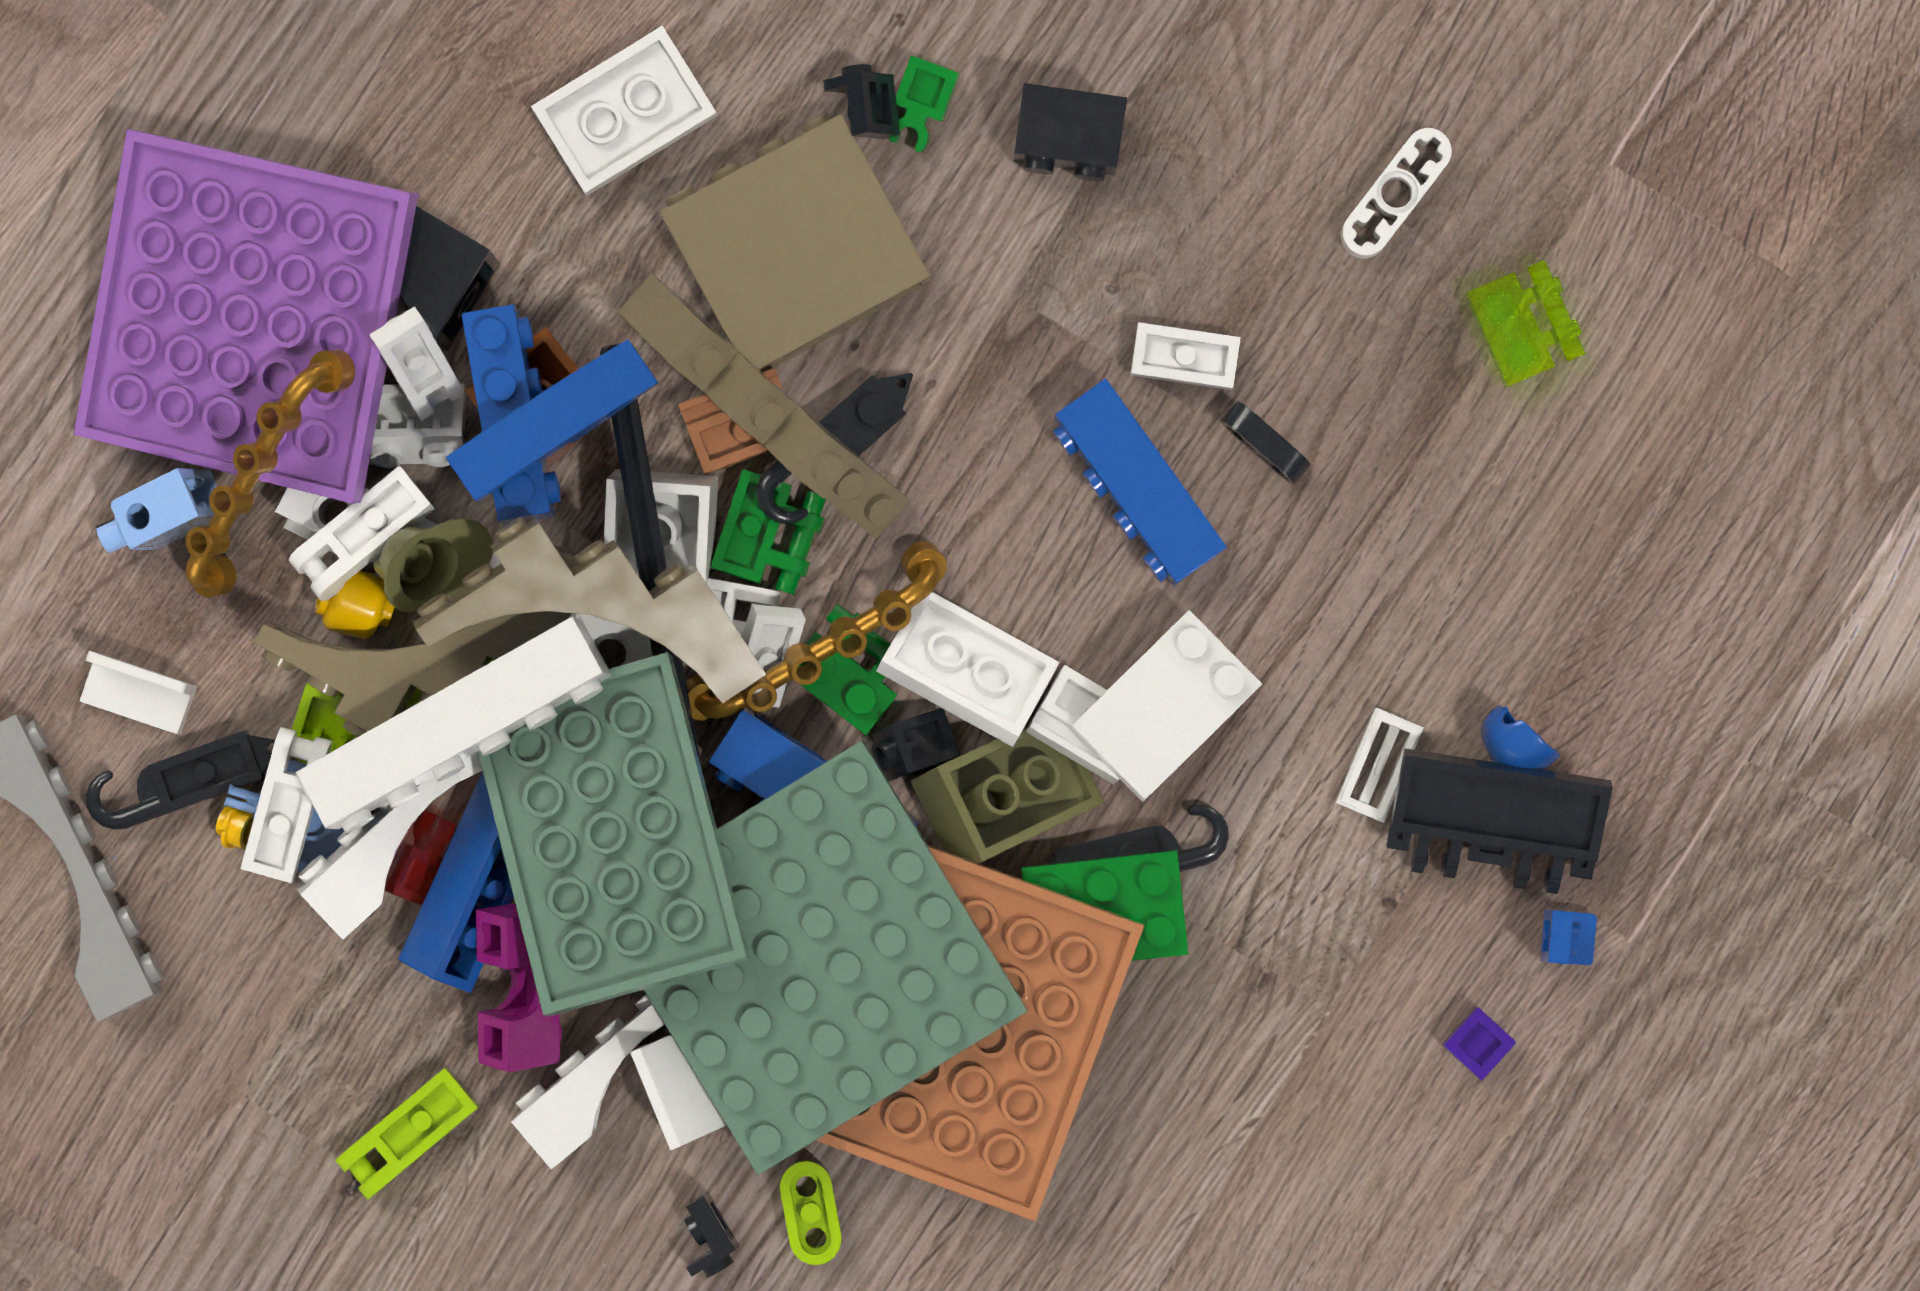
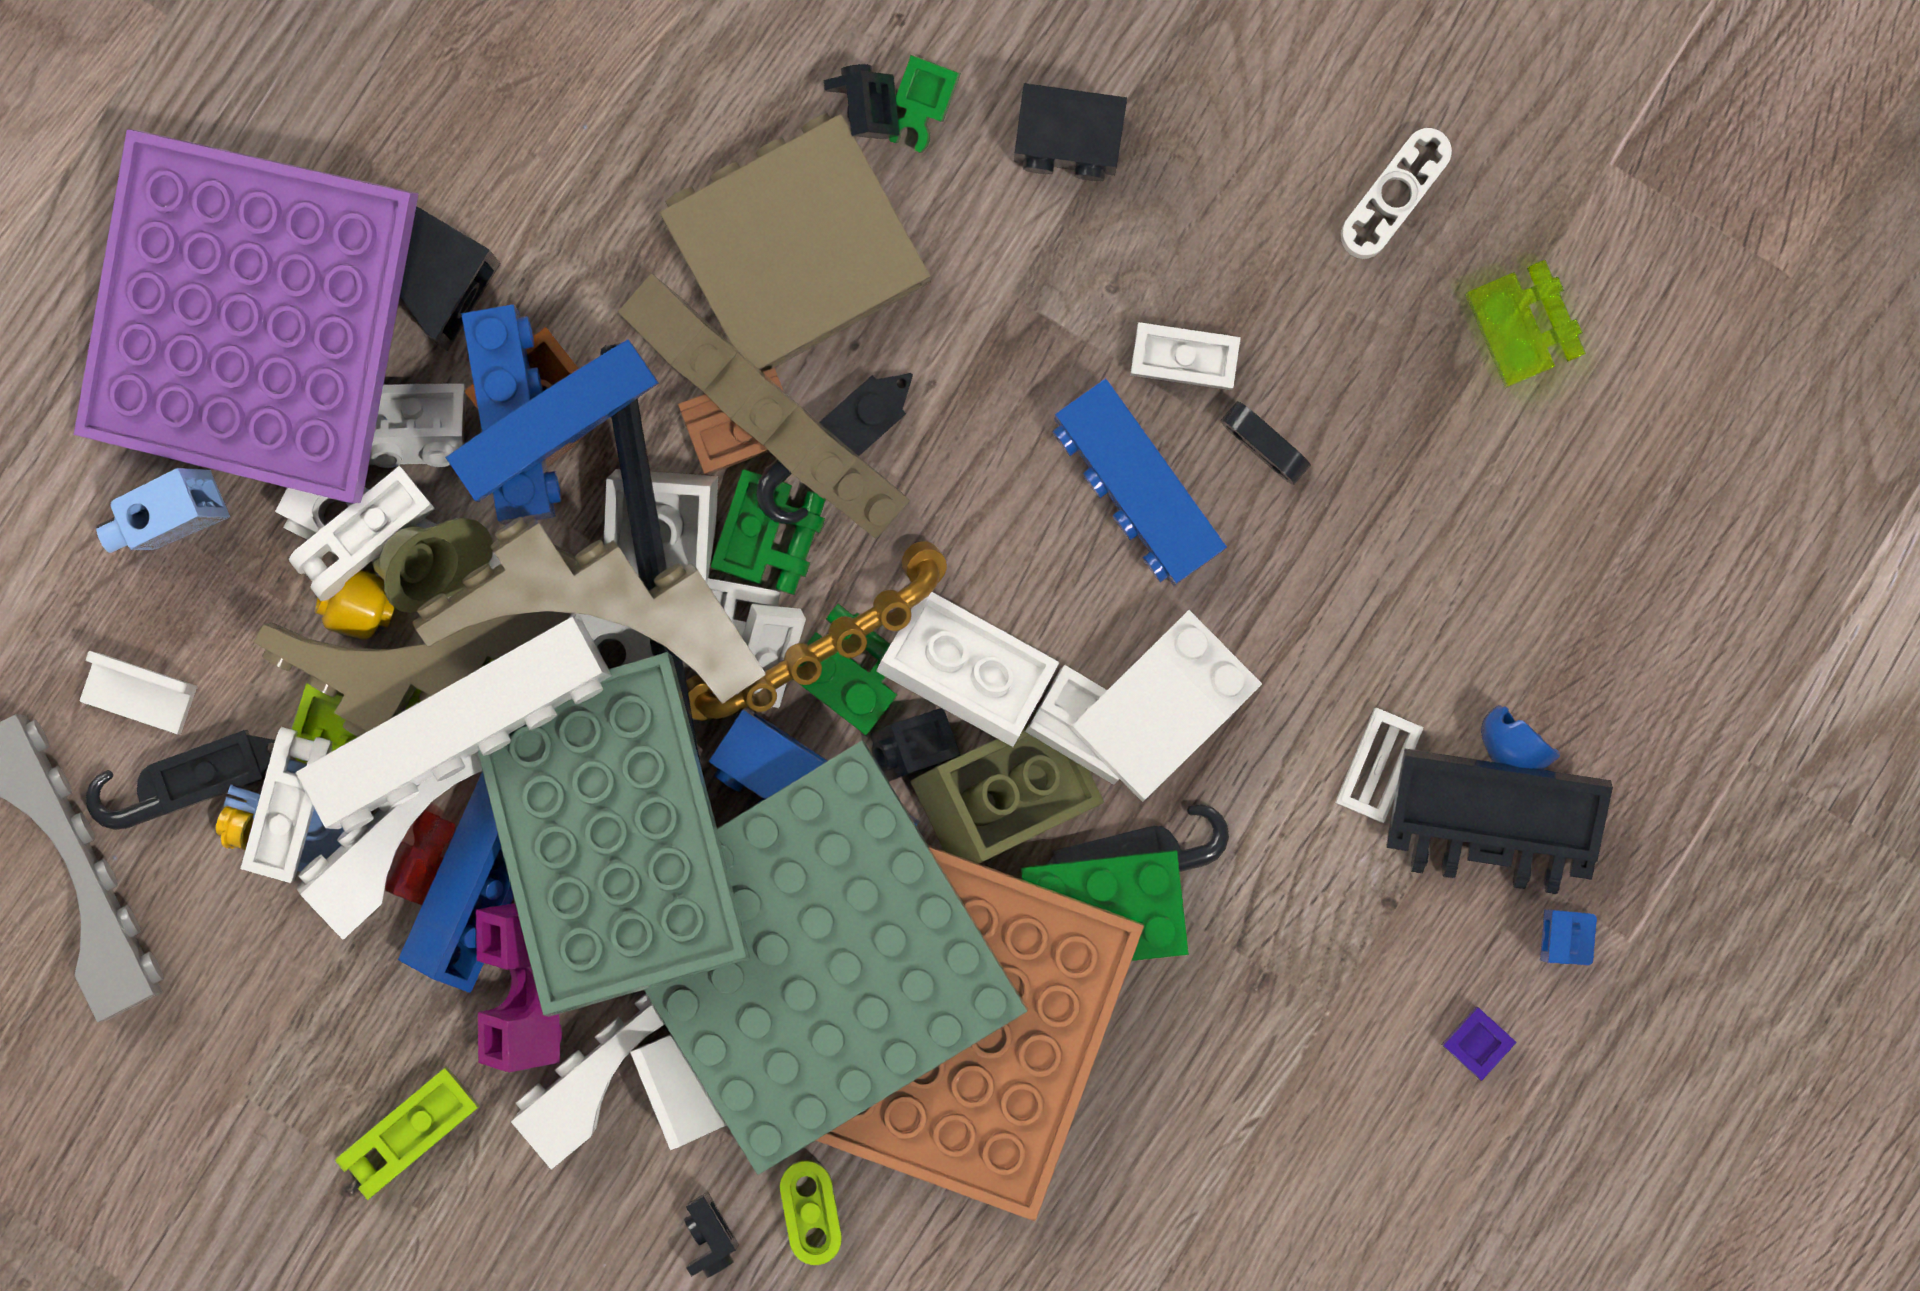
pearl gold bar [186,349,355,598] -> none
white plate [370,306,465,421] -> none
white plate [531,26,717,196] -> none

